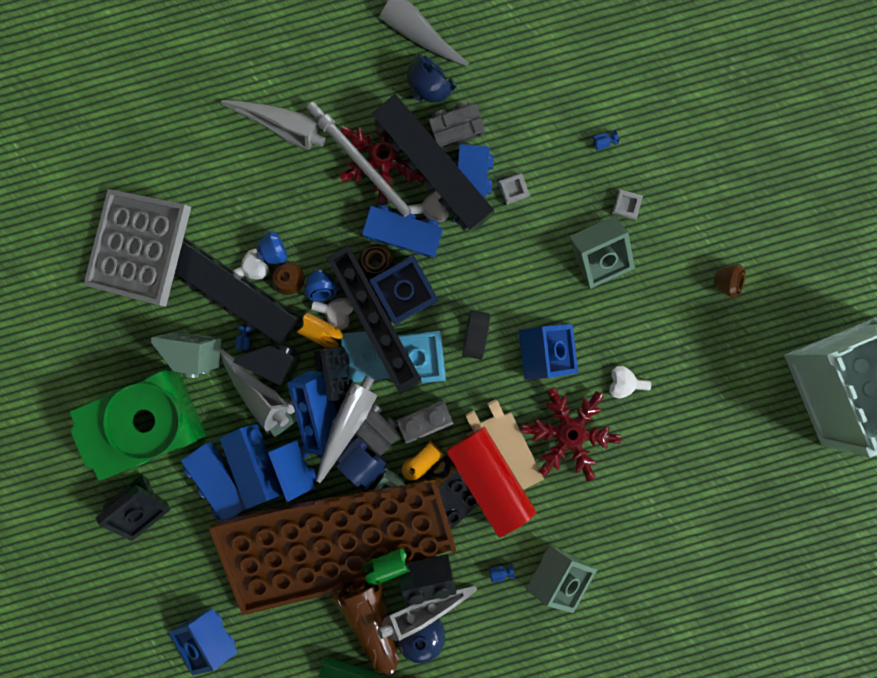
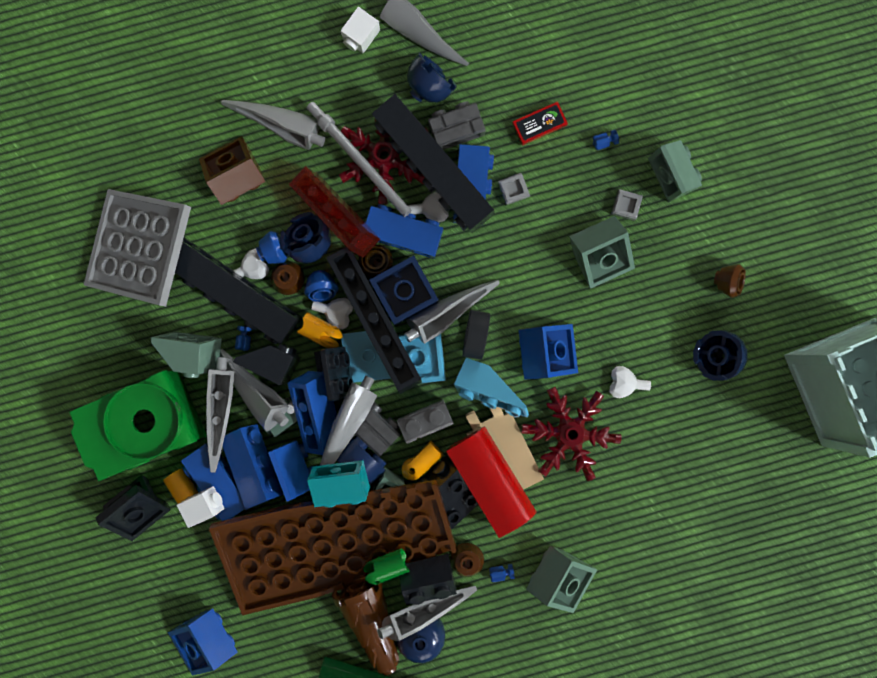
none -> light orange piece [163,468,198,504]
none -> white brick [177,486,225,528]
none -> reddish brown slope [199,136,266,205]
none -> light grey piece [206,357,234,472]
none -> dark blue cylinder [279,212,332,263]
none -> clear red brick [289,166,380,257]
none -> teal brick [307,460,370,508]
none -> white brick [341,7,380,53]
none -> light grey piece [404,280,500,344]
none -> reddish brown cone [450,543,484,577]
none -> medium azure slope [454,358,529,418]
none -> tile [512,101,568,146]
none -> sand green slope [648,140,702,203]
none -> dark blue cylinder [693,330,748,381]

